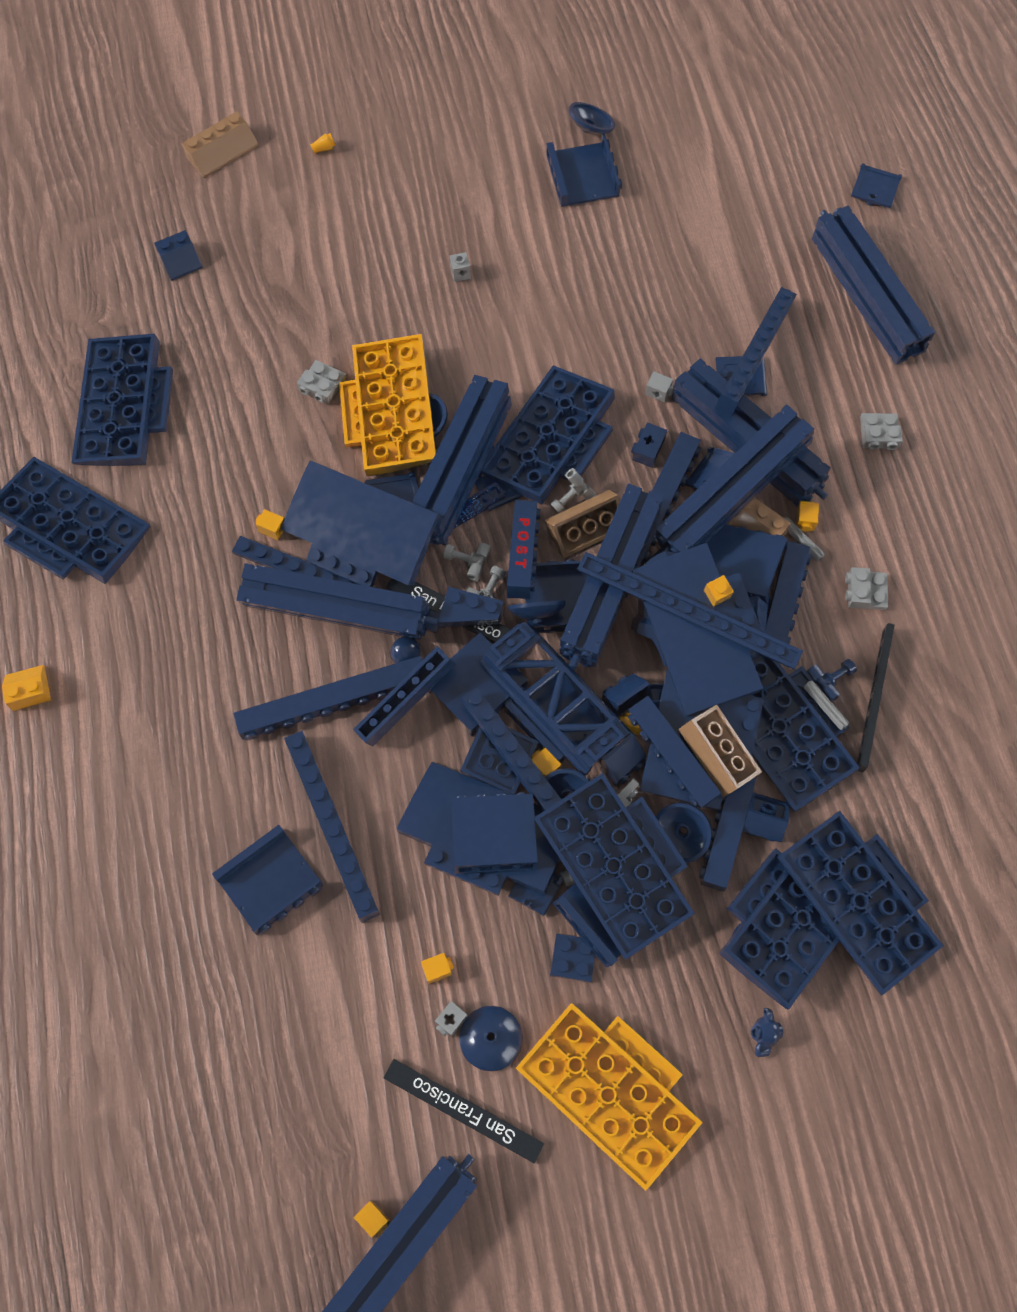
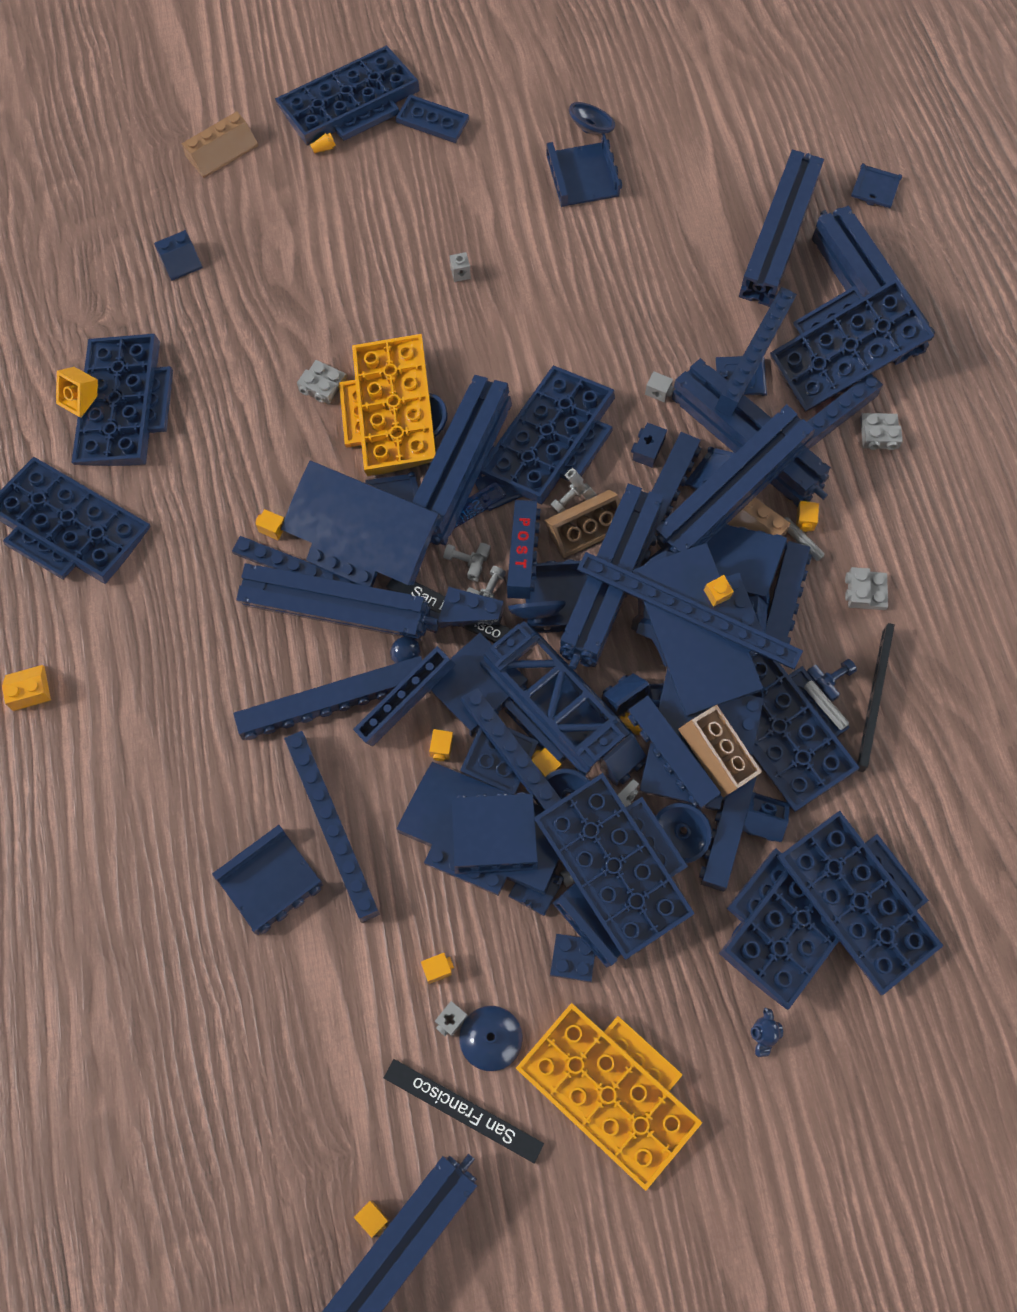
none -> light orange slope [56,367,98,417]
none -> dark blue slope [275,45,420,146]
none -> dark blue plate [396,94,469,143]
none -> light orange brick [429,729,454,761]
none -> dark blue brick [739,149,824,307]
none -> dark blue slope [770,278,934,412]
none -> dark blue brick [807,374,883,449]

